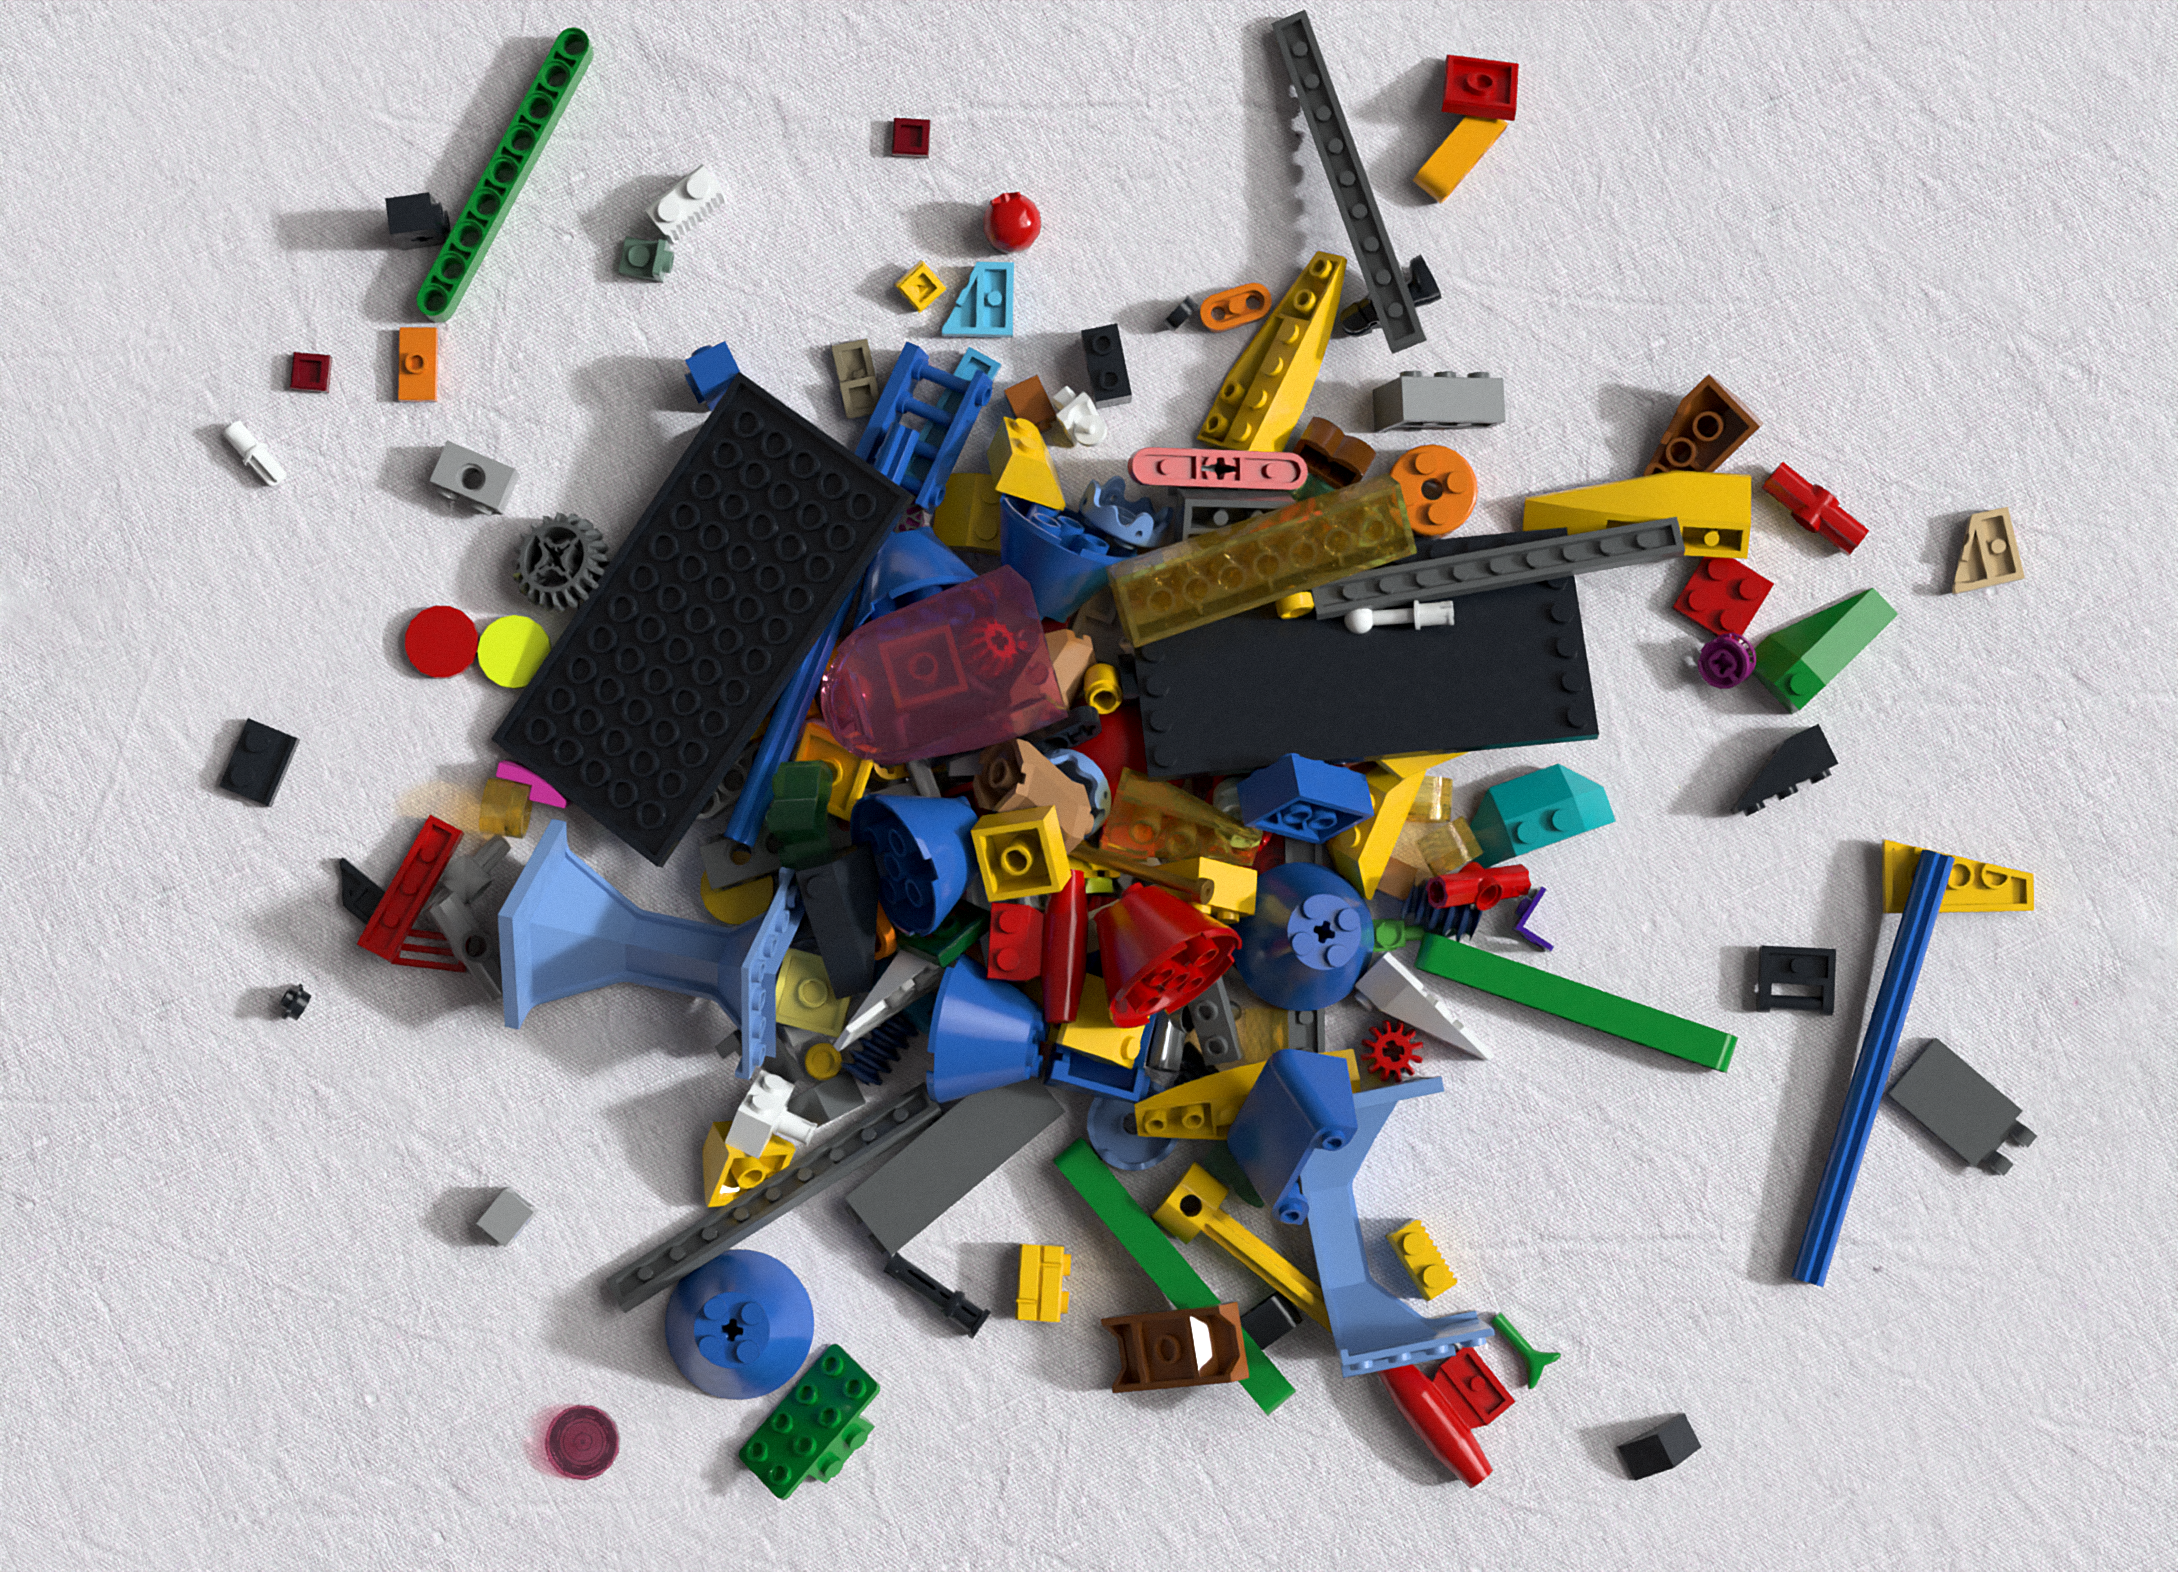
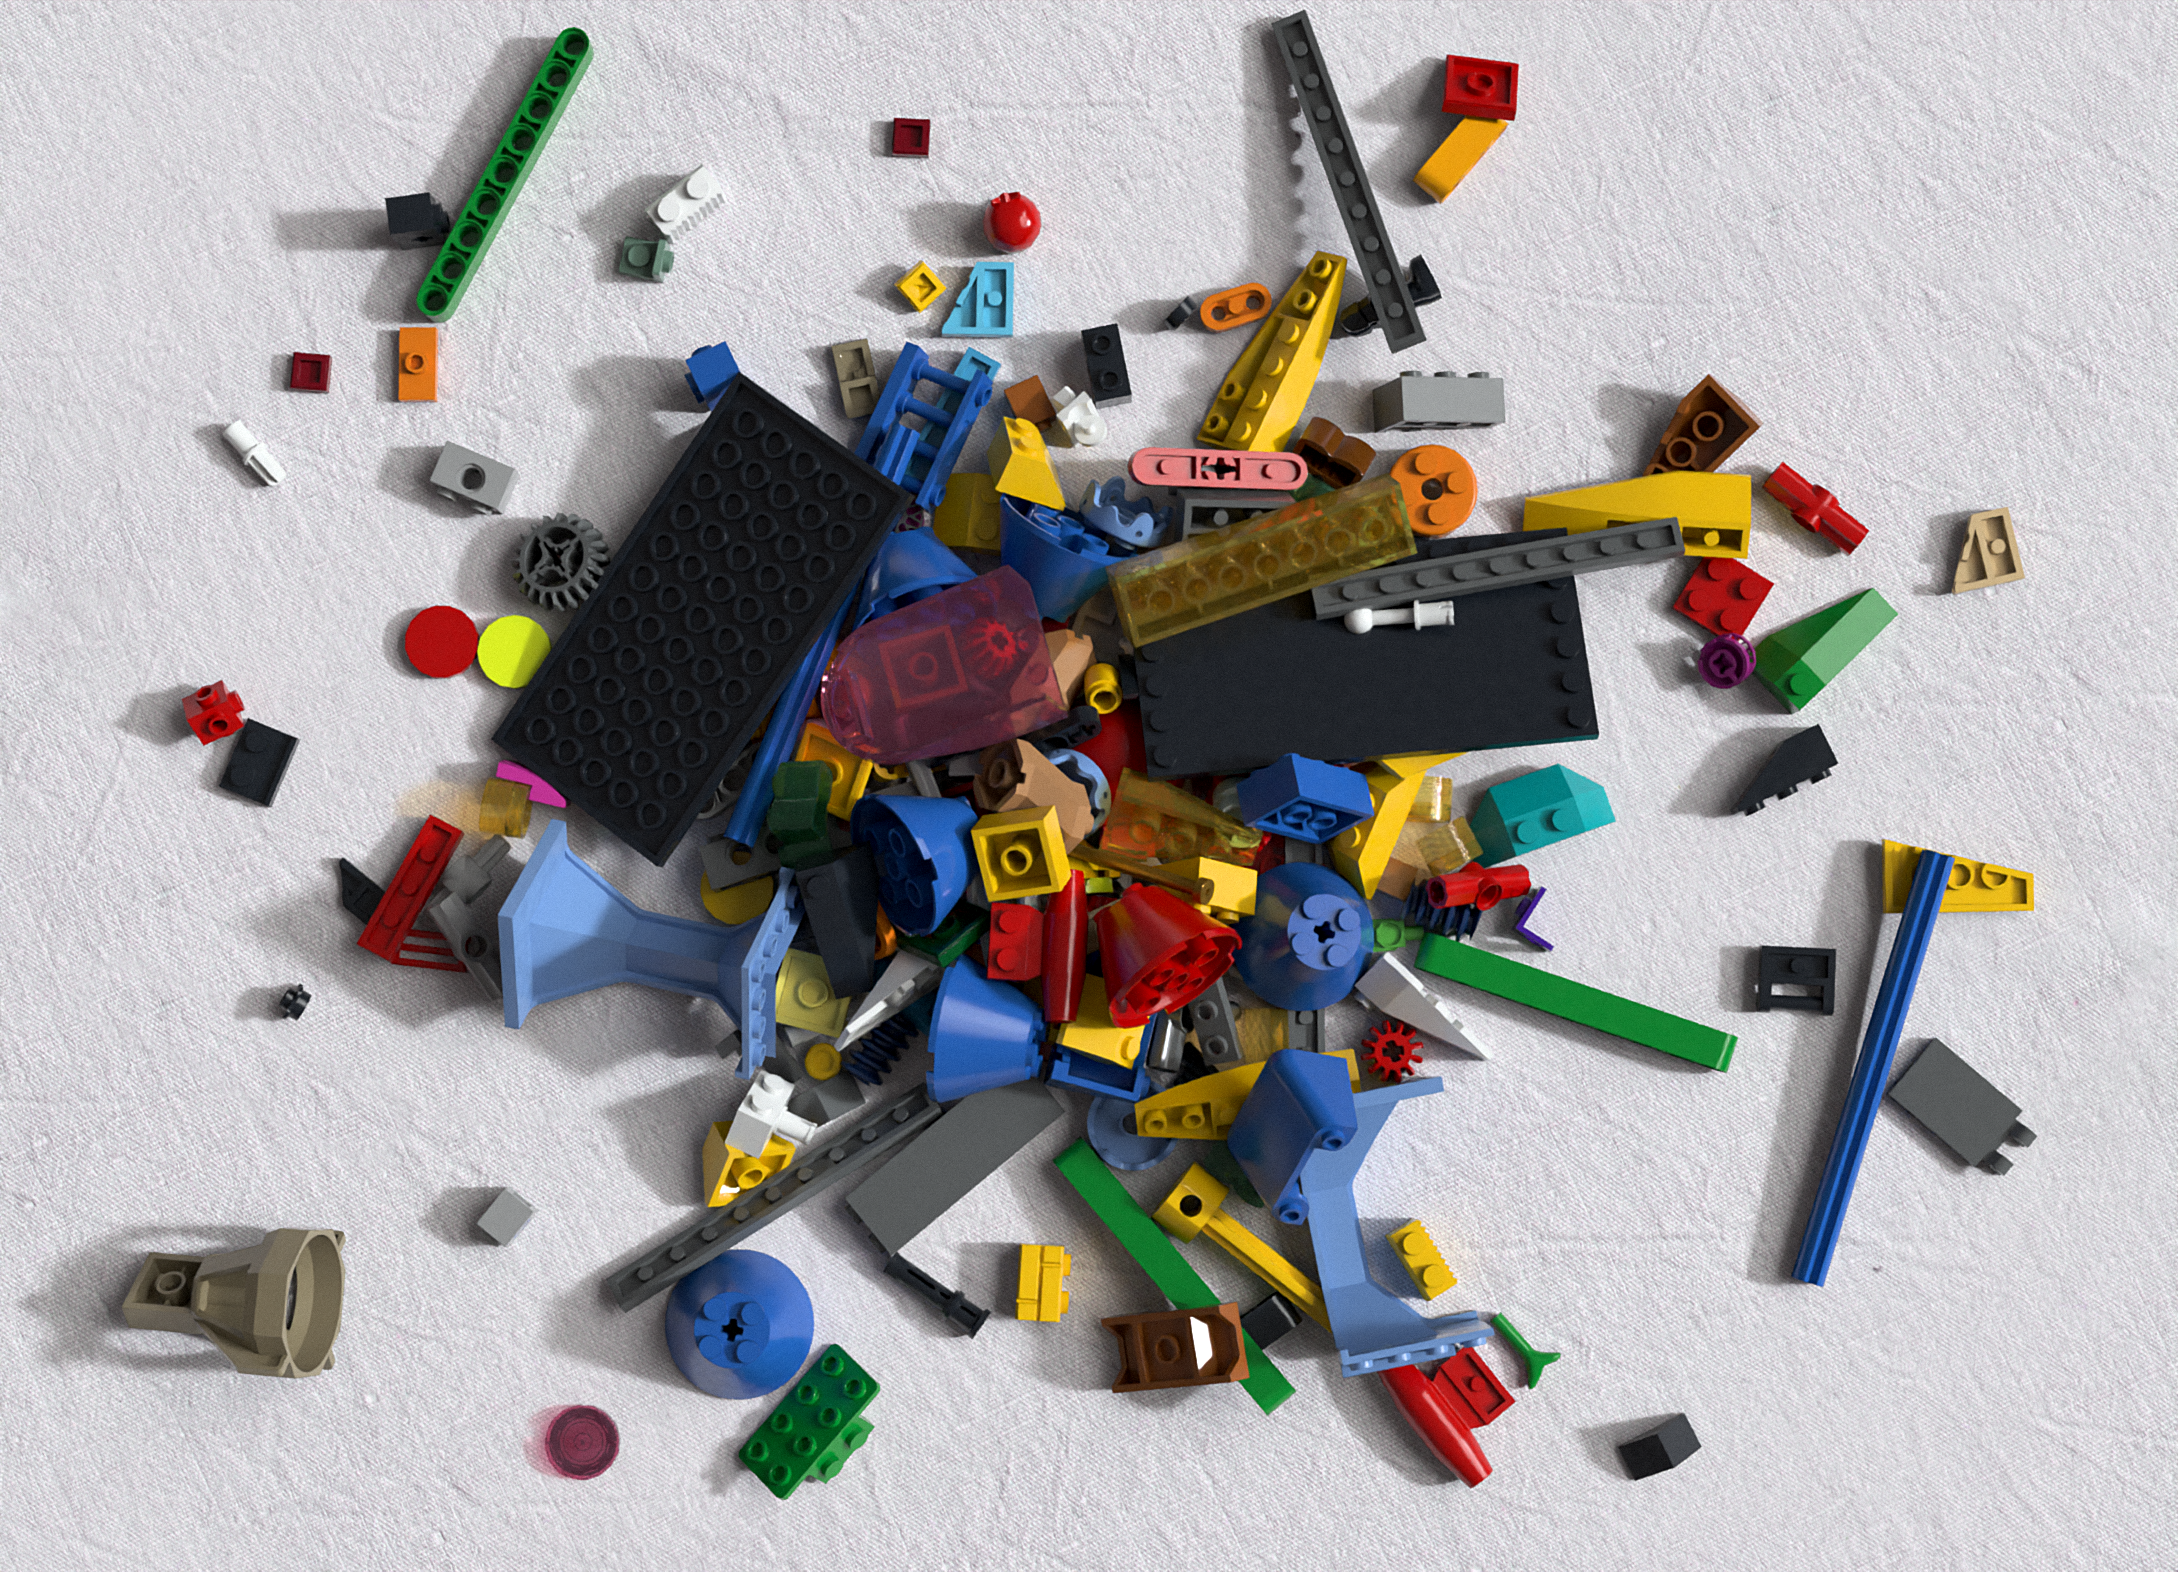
yellow tile [1275,590,1315,619] -> none
none -> dark tan plate [121,1227,346,1379]
none -> red brick [182,680,245,746]

